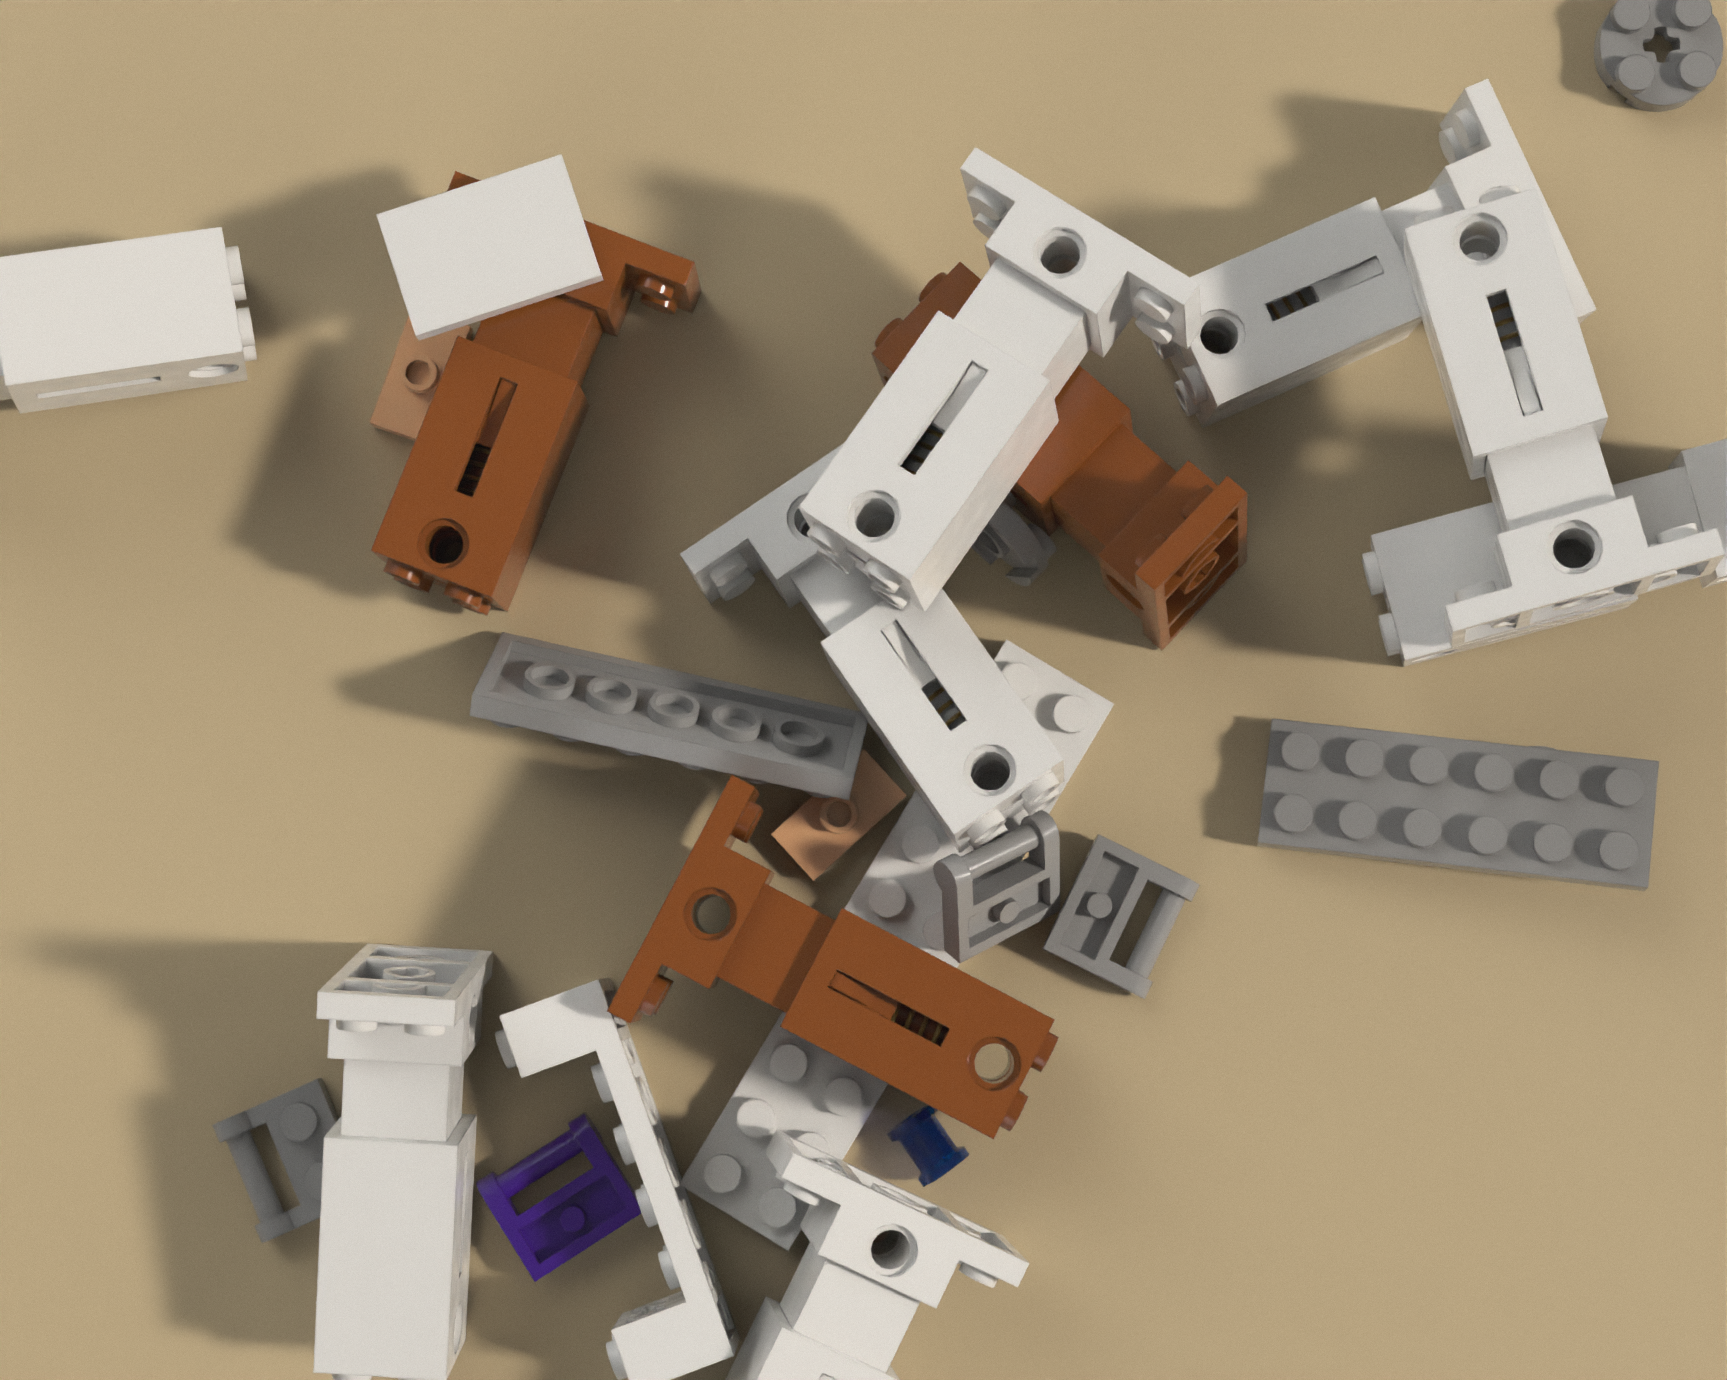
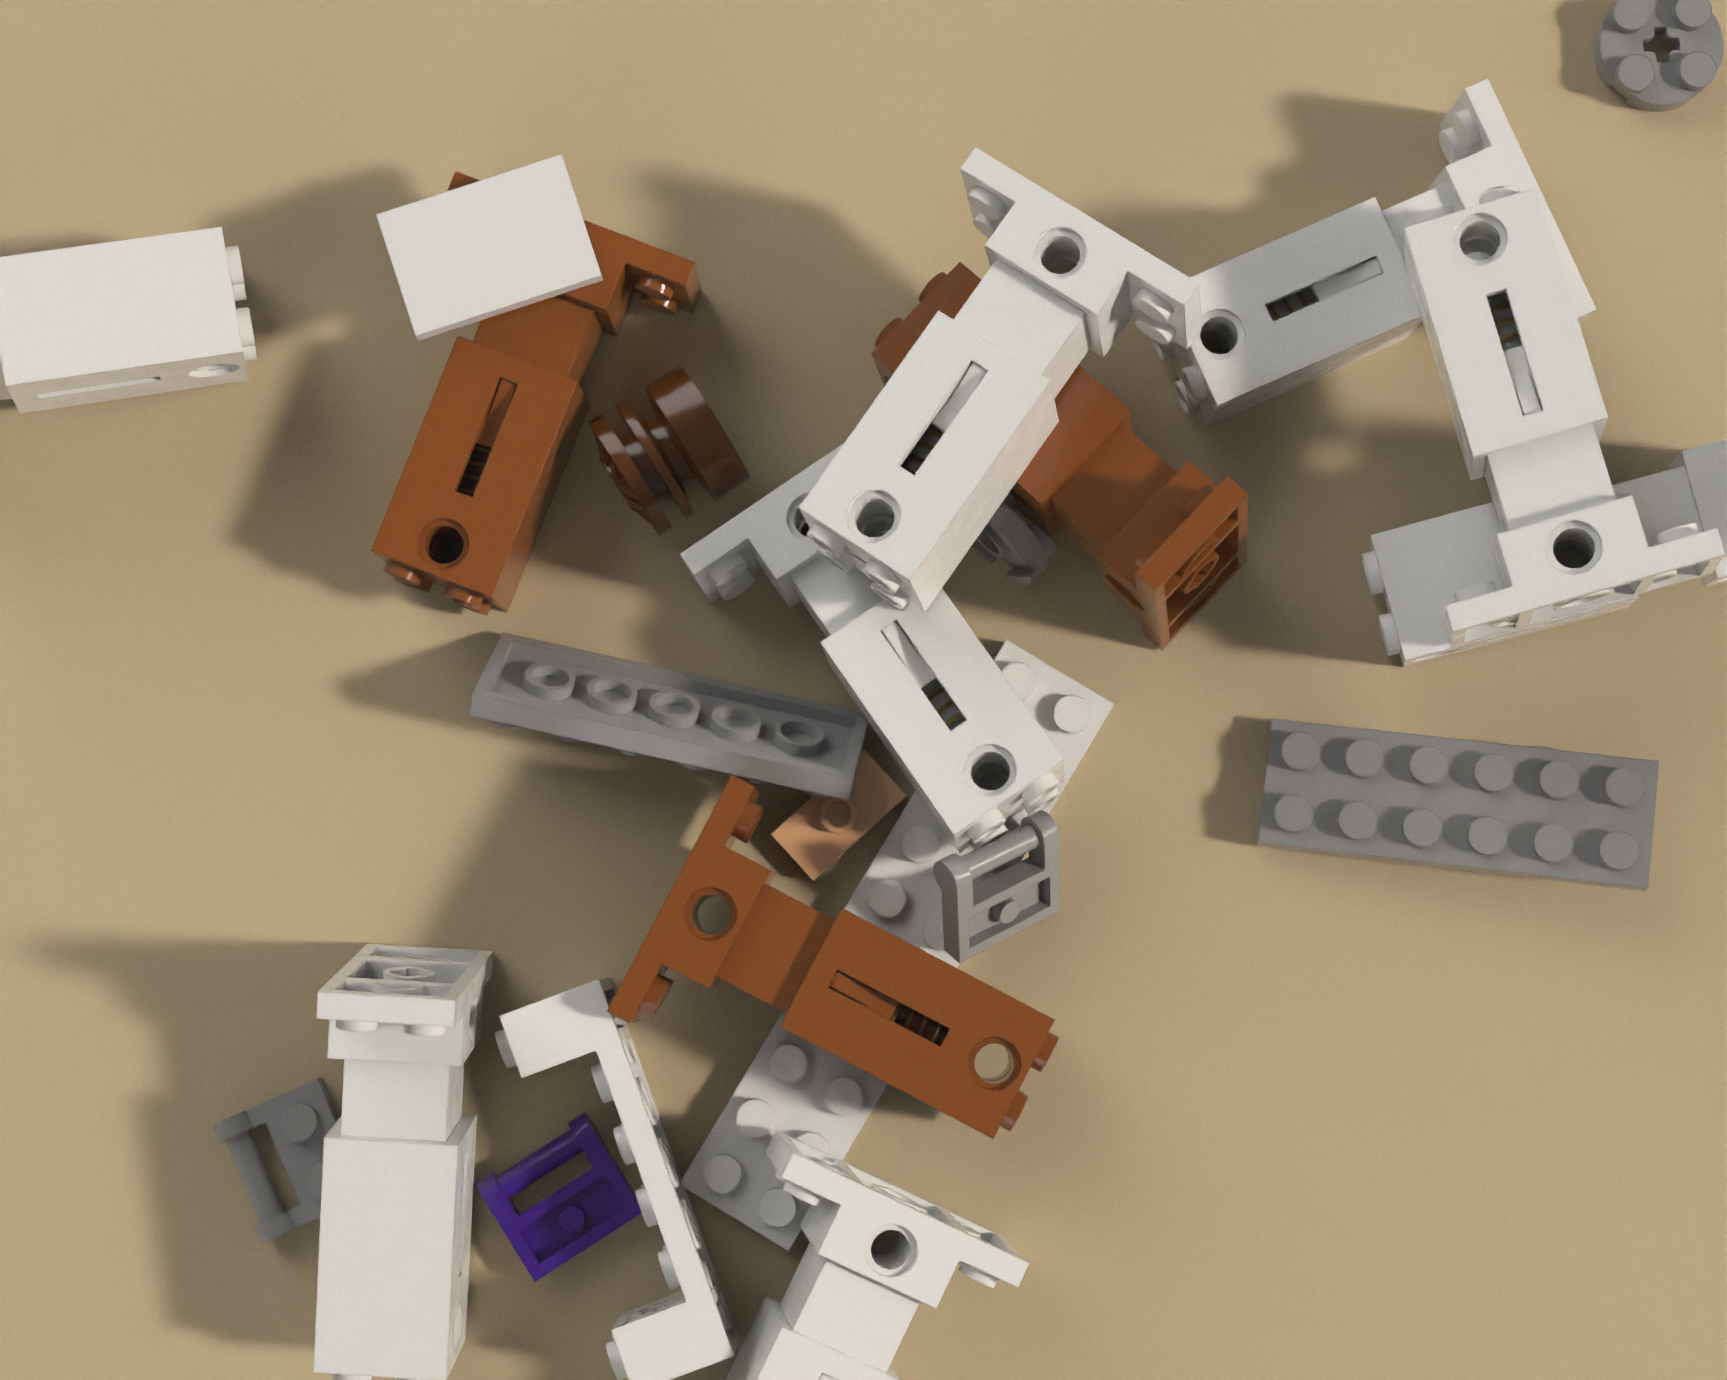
light nougat plate [370,315,473,441] -> none
clear blue bush [886,1104,969,1187] -> none
light grey plate [1042,834,1200,999] -> none
none -> reddish brown wheel [588,365,750,536]

